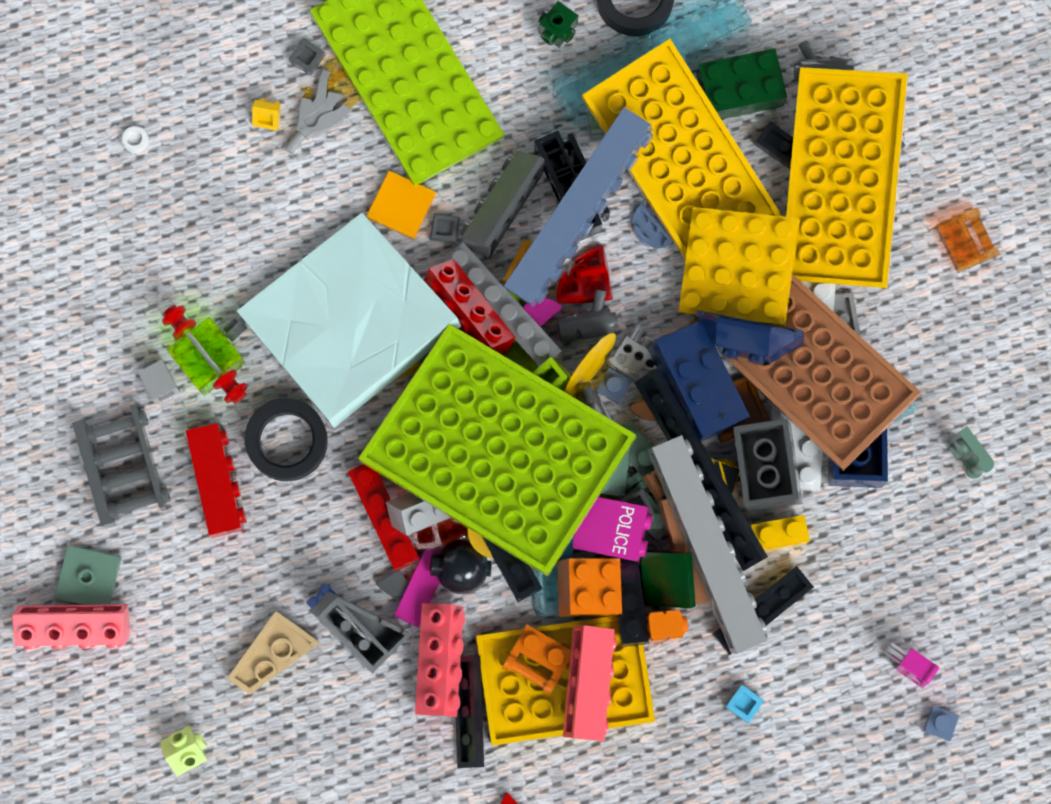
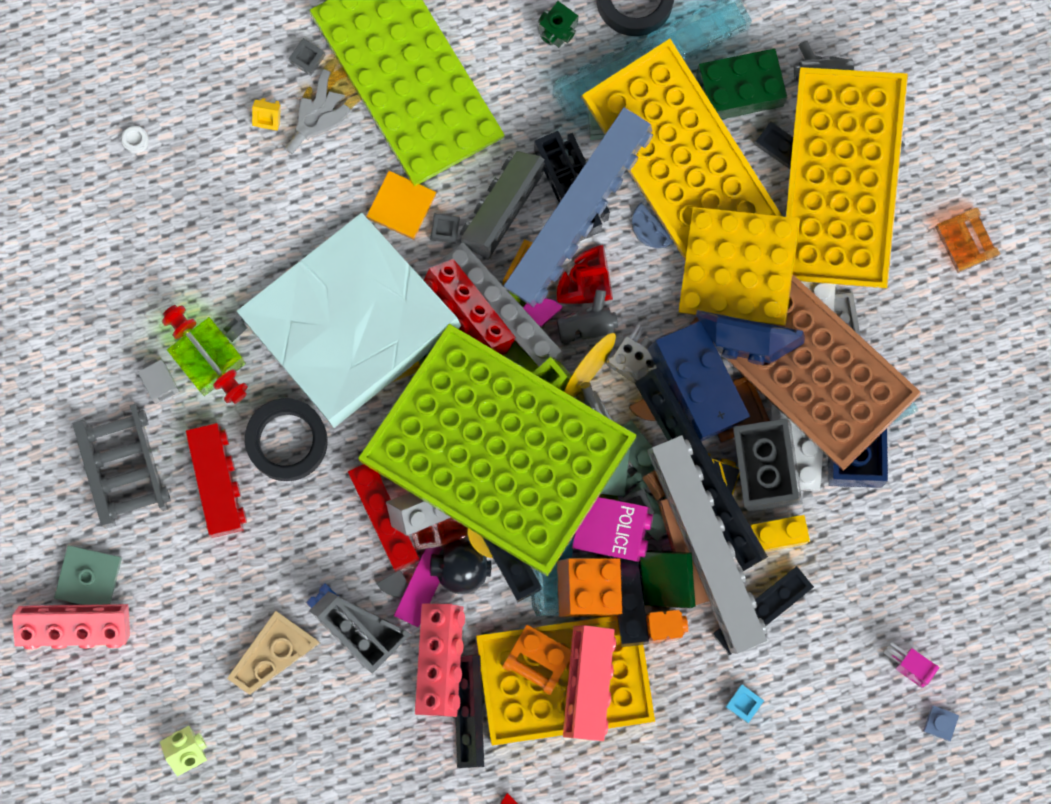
sand blue plate [596,368,632,404] -> none
sand green plate [947,427,994,479] -> none

